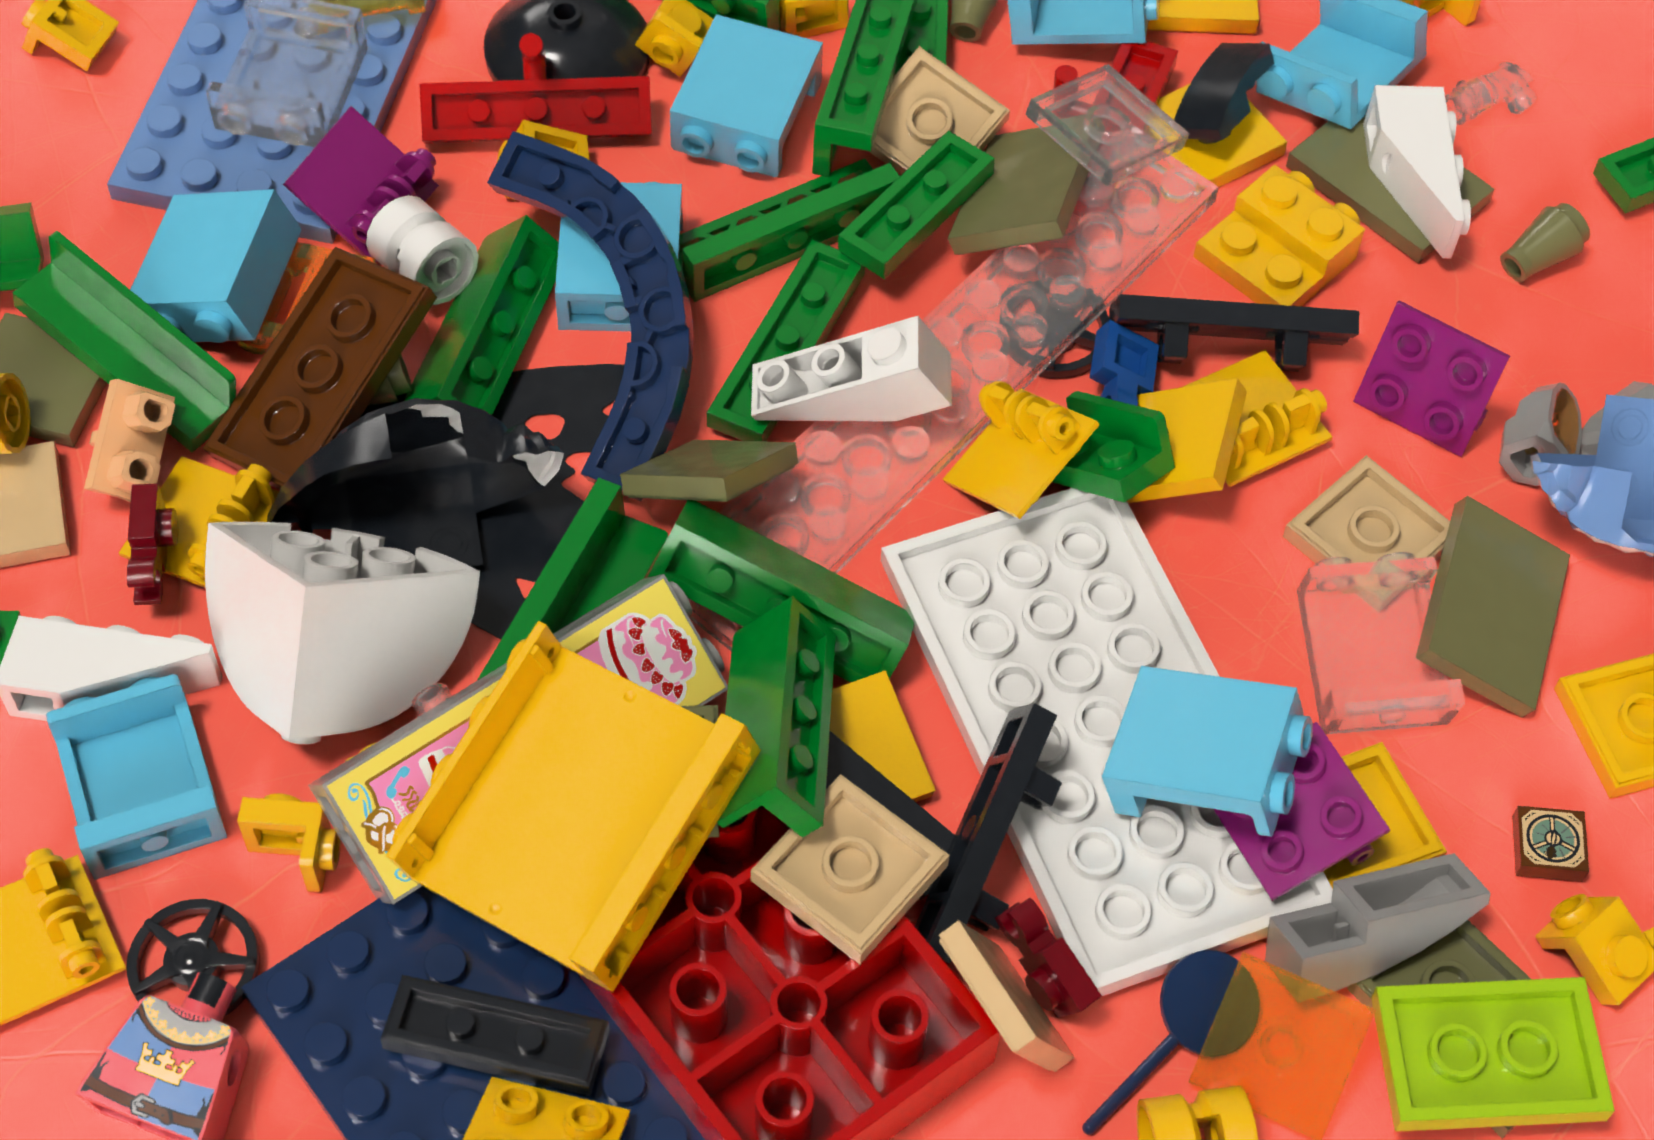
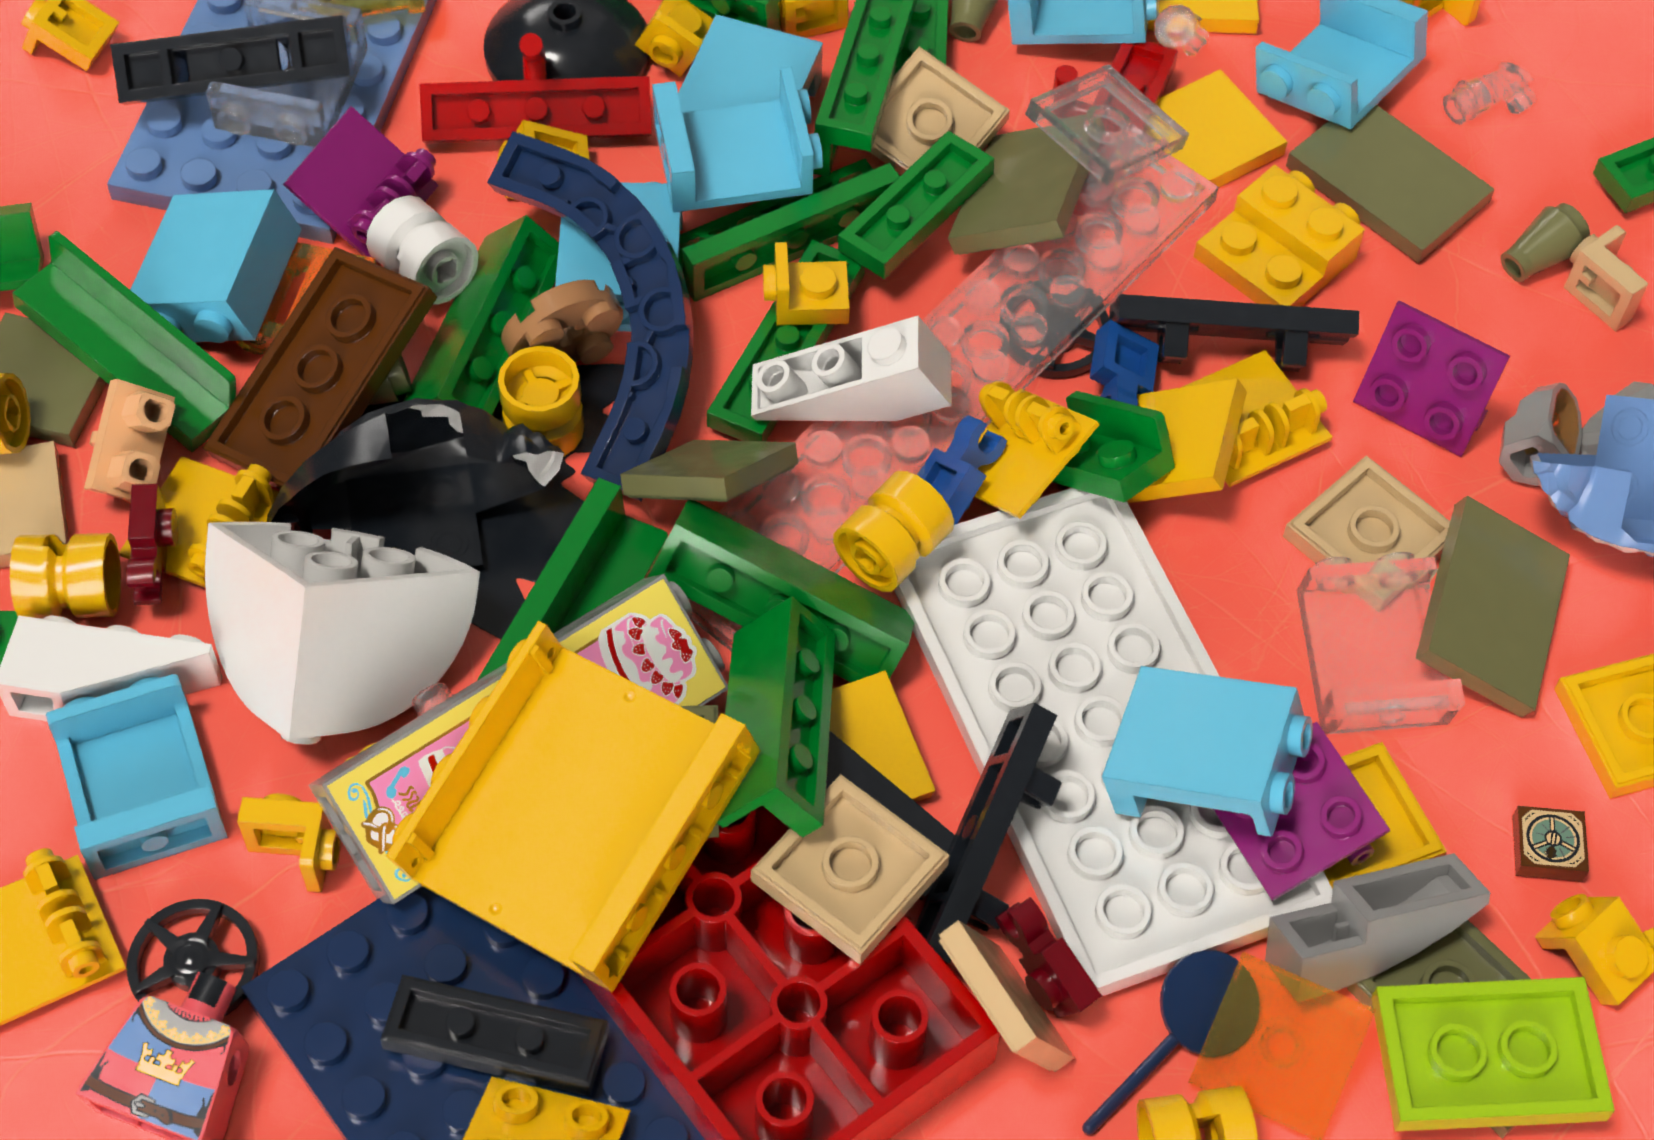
black slope [1171,43,1274,144] -> none
white slope [1363,85,1471,258] -> none
none -> yellow wheel [10,533,121,619]
none -> black hinge [110,15,354,105]
none -> yellow wheel [498,346,584,457]
none -> medium nougat plate [501,279,623,364]
none -> medium azure panel [652,66,823,213]
none -> yellow bracket [763,242,850,325]
none -> yellow wheel [833,471,954,592]
none -> blue plate [918,415,1007,525]
none -> clear arm [1154,5,1209,56]
none -> tan bracket [1563,225,1649,332]

